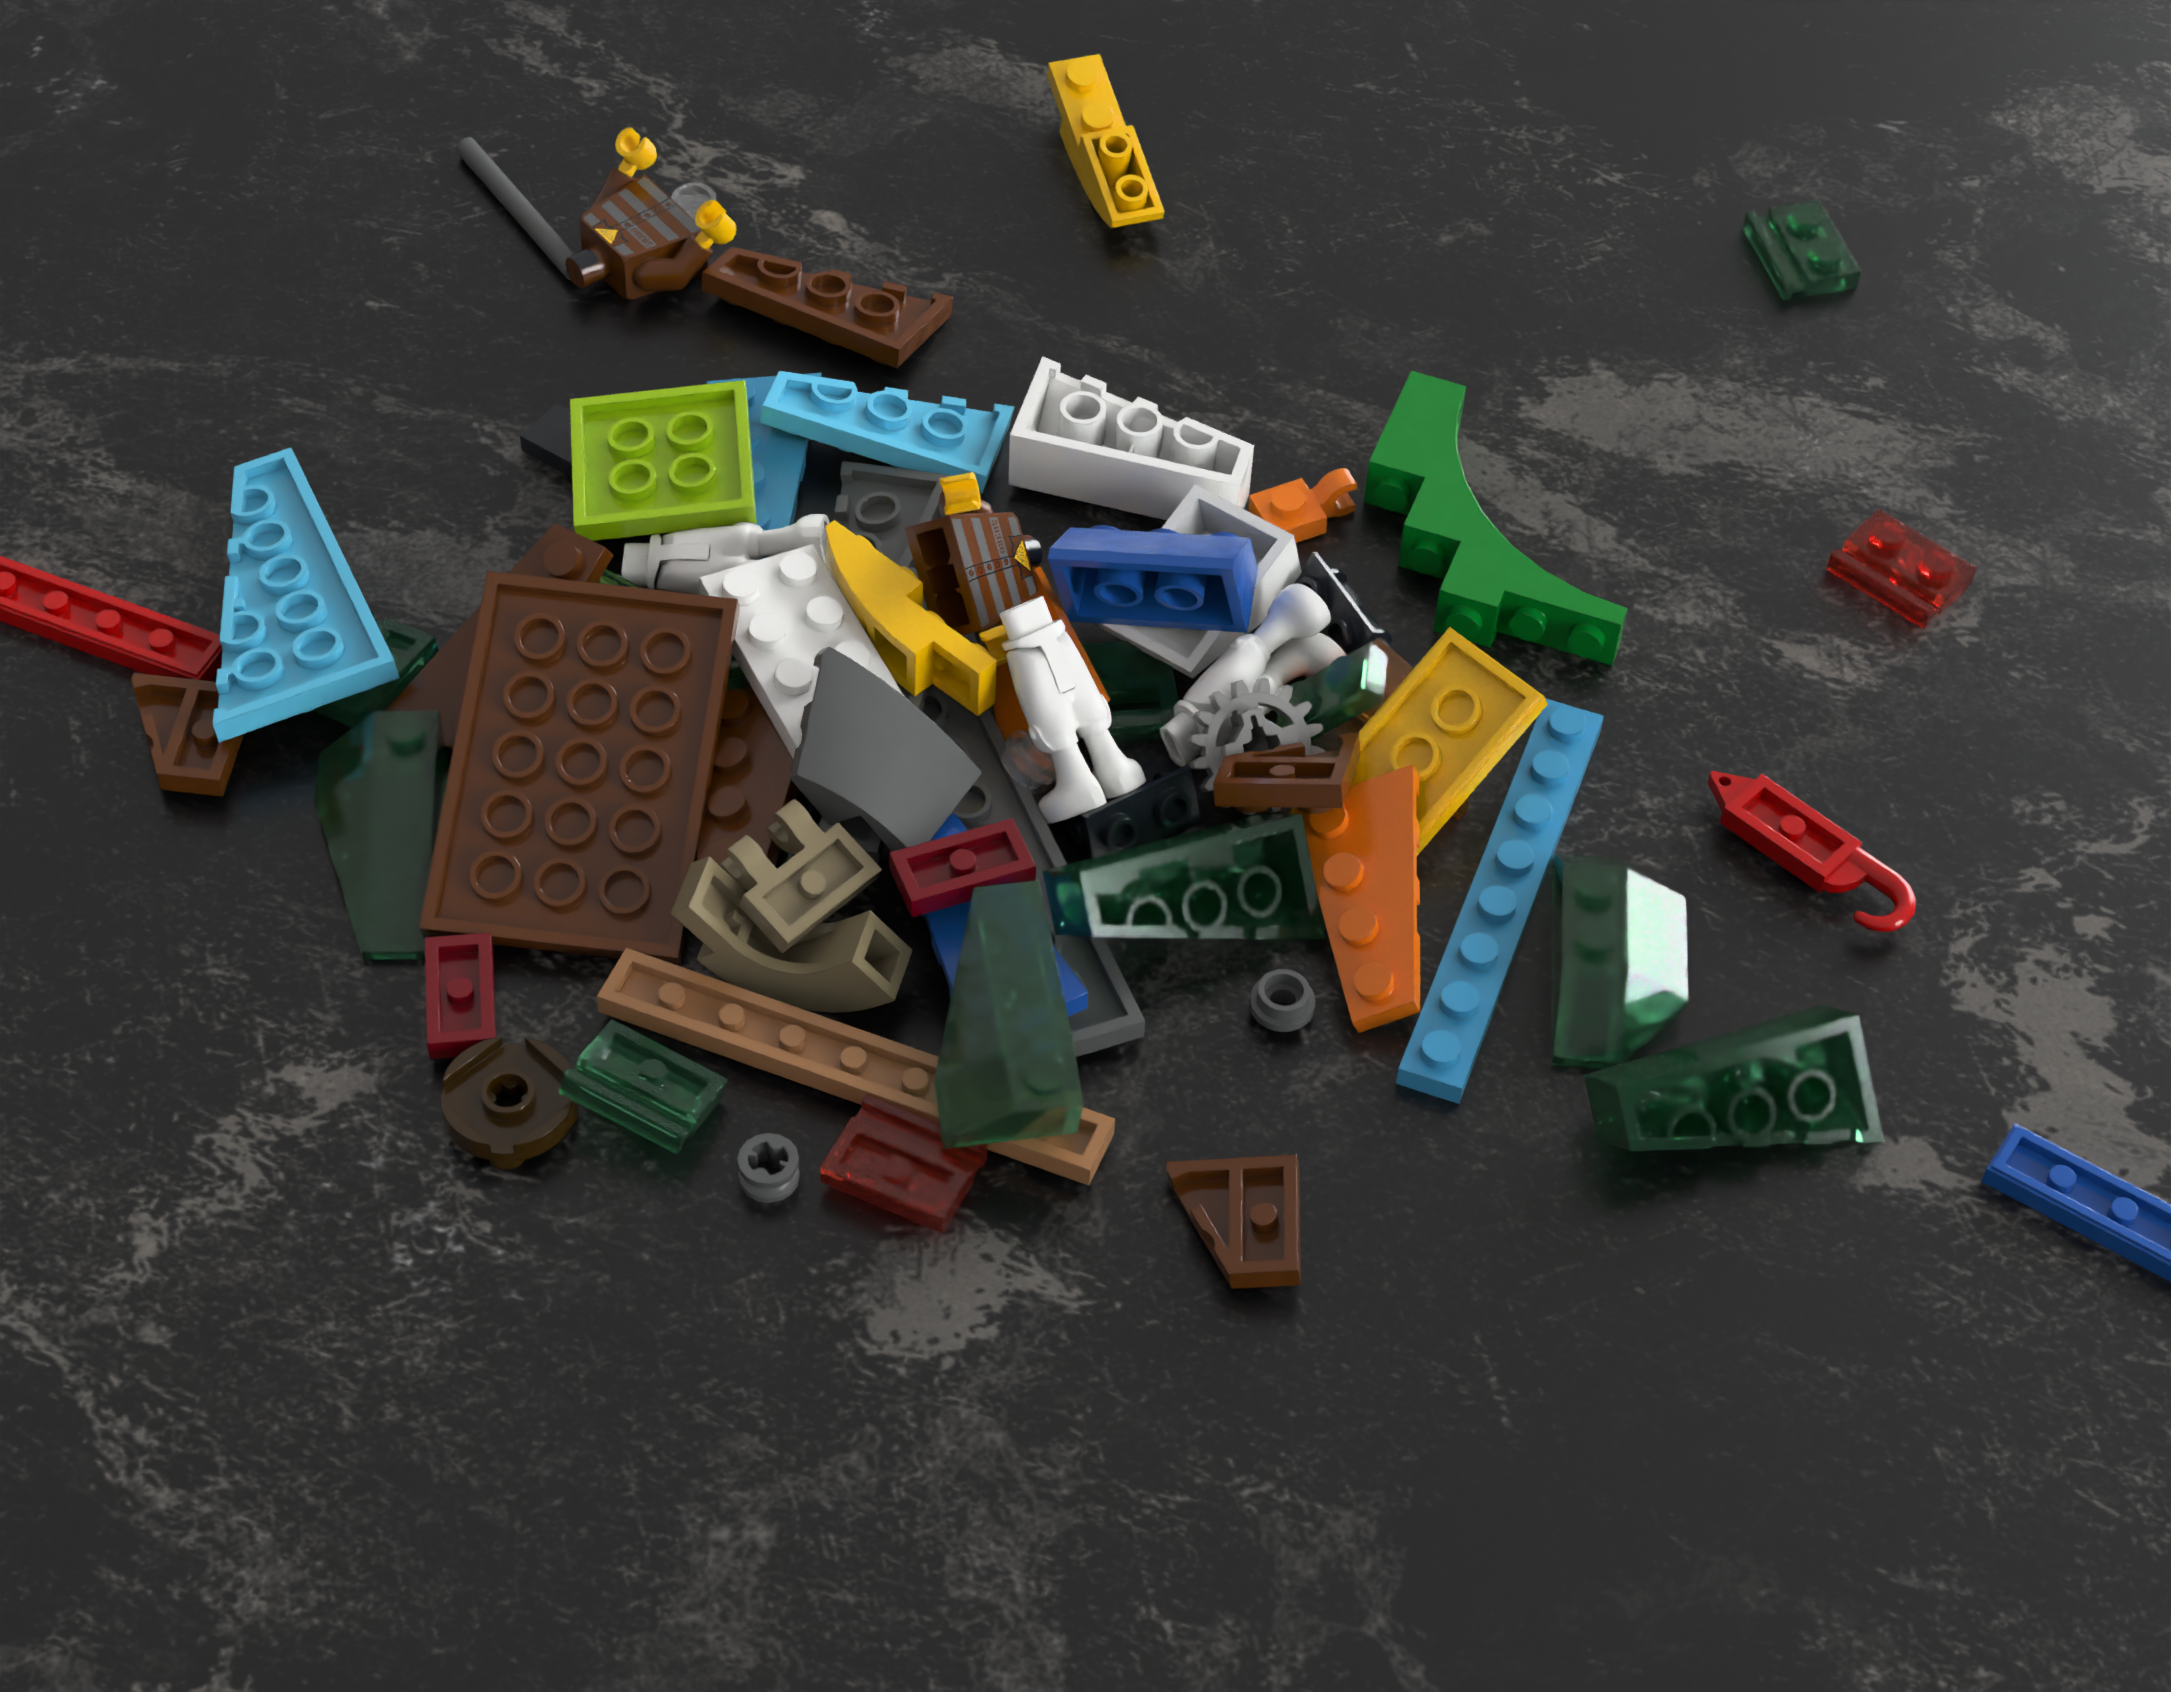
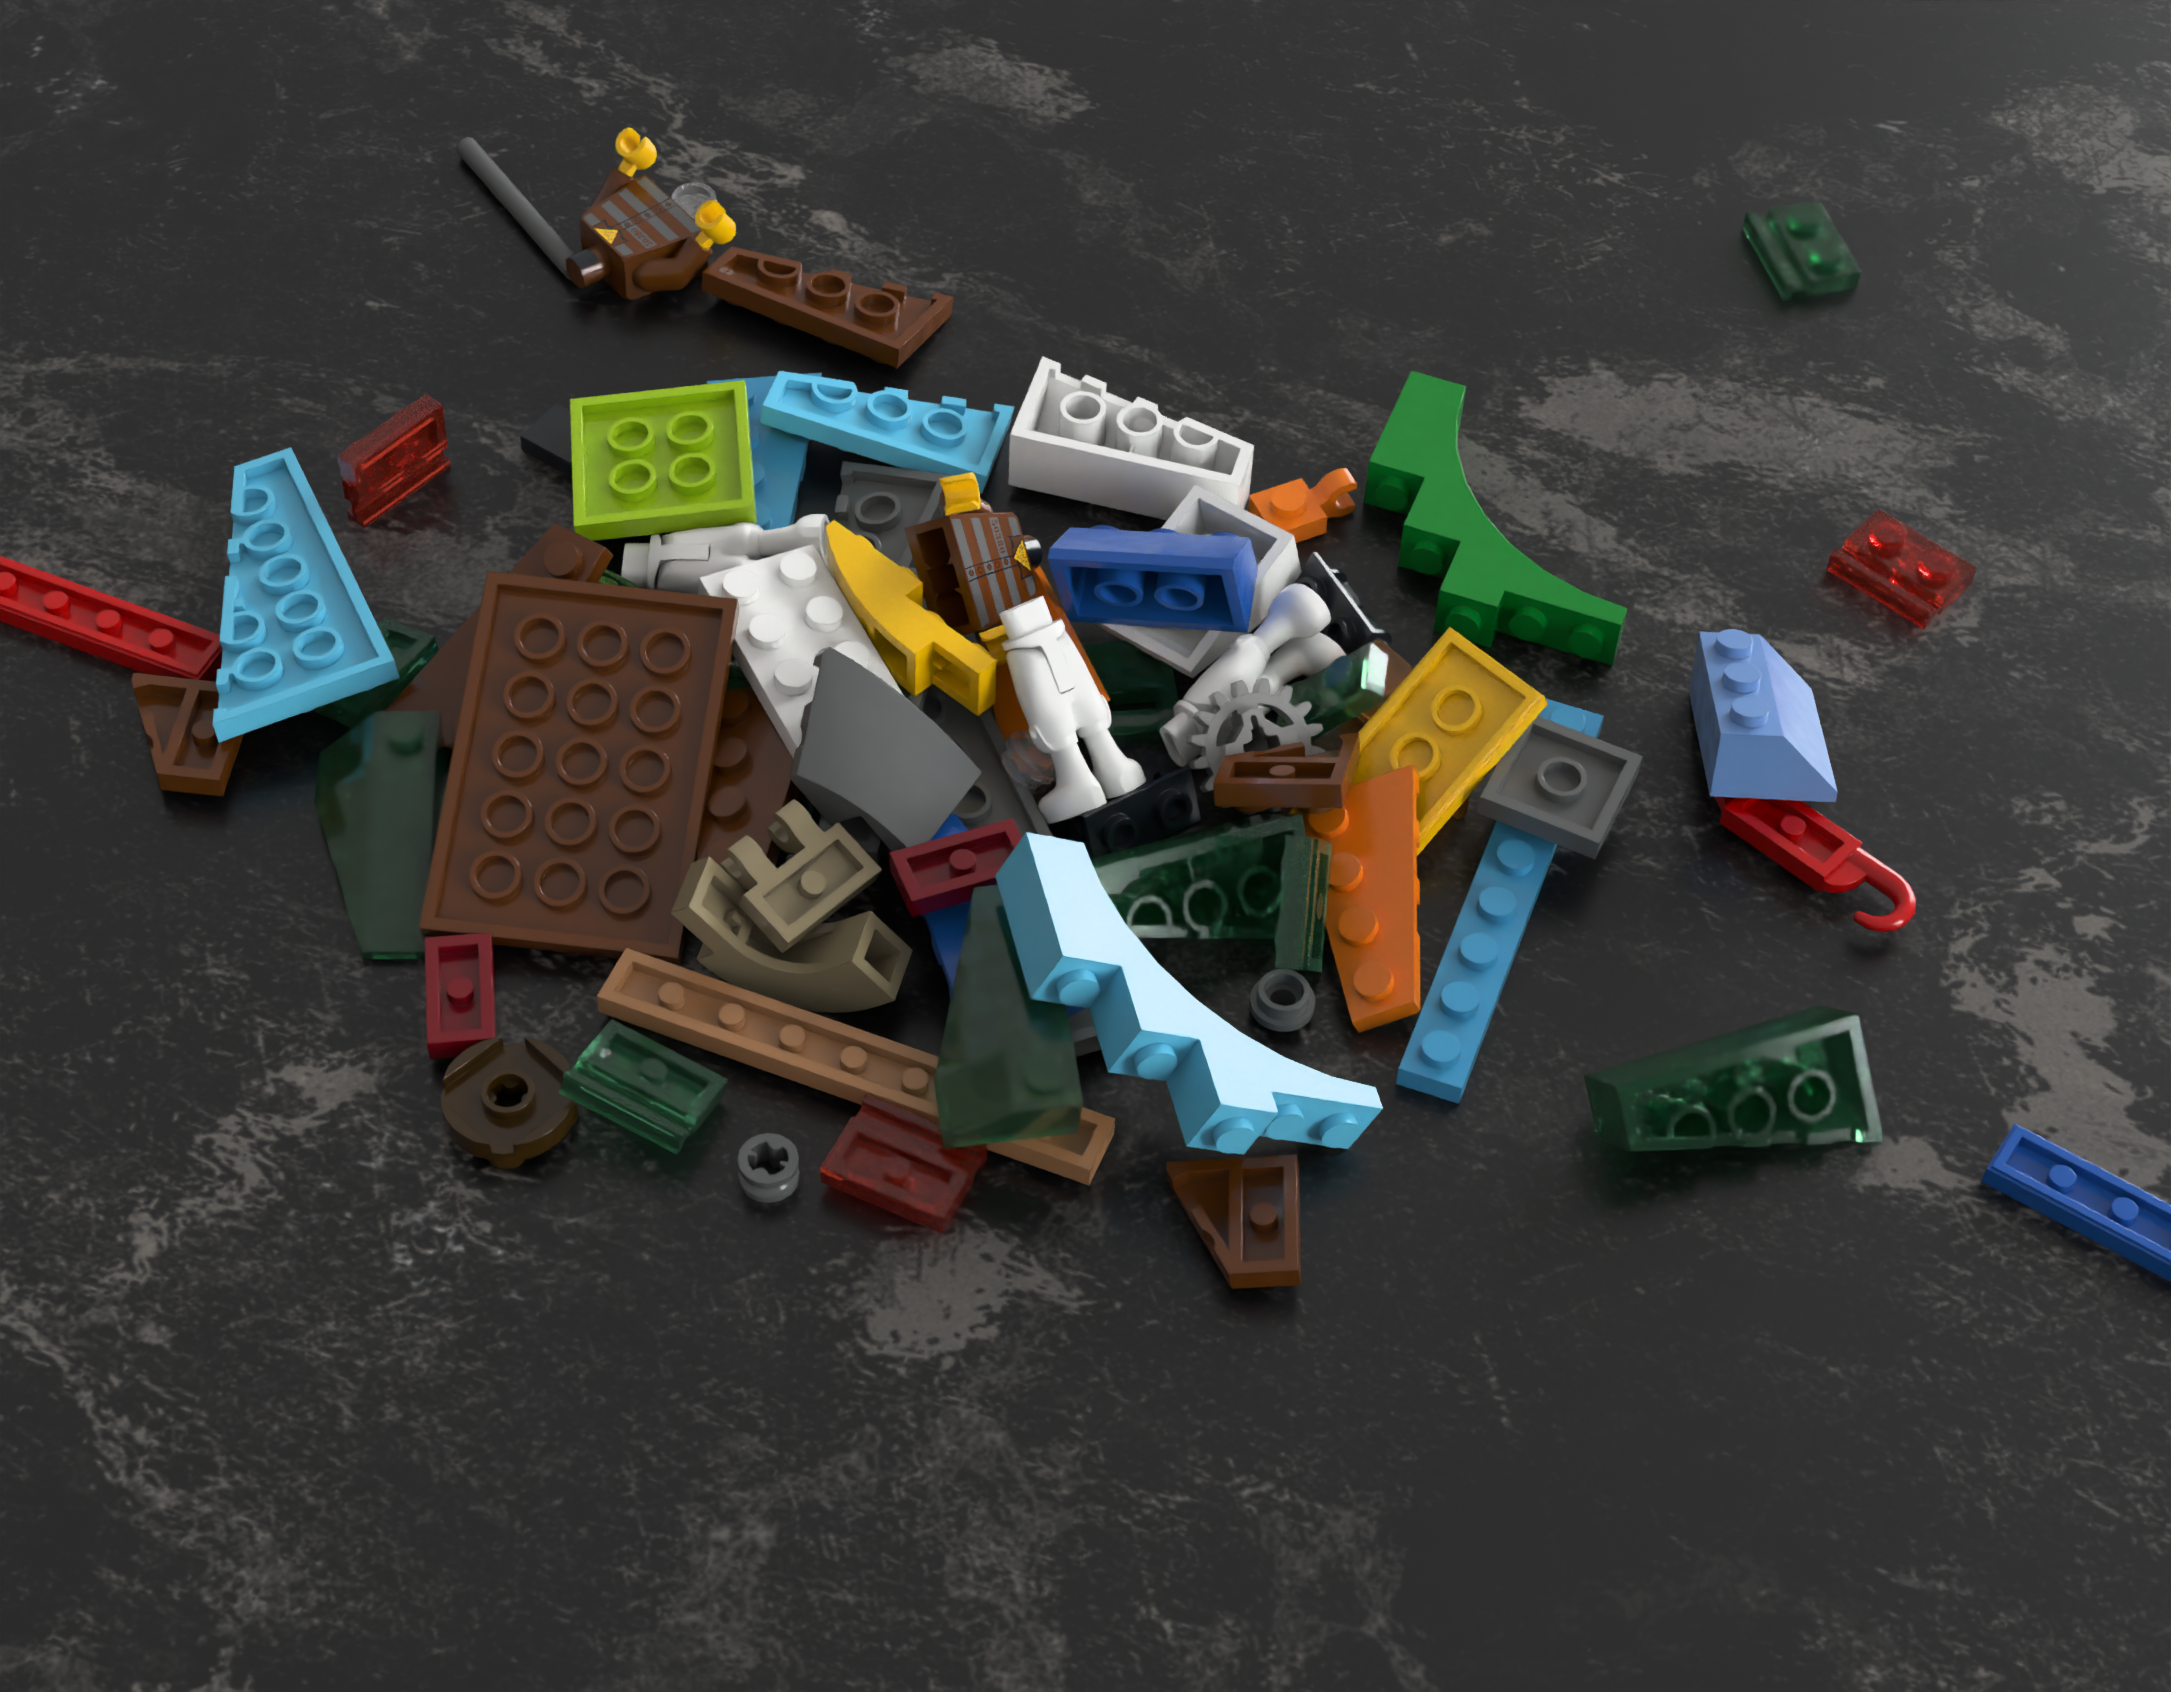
yellow slope [1047,54,1165,228] -> none
clear green wedge [1552,853,1688,1070] -> none
none -> clear red plate [338,394,451,528]
none -> medium azure arch [995,832,1383,1155]
none -> clear green plate [1274,835,1332,972]
none -> dark grey plate [1477,716,1643,859]
none -> medium blue slope [1689,629,1838,802]

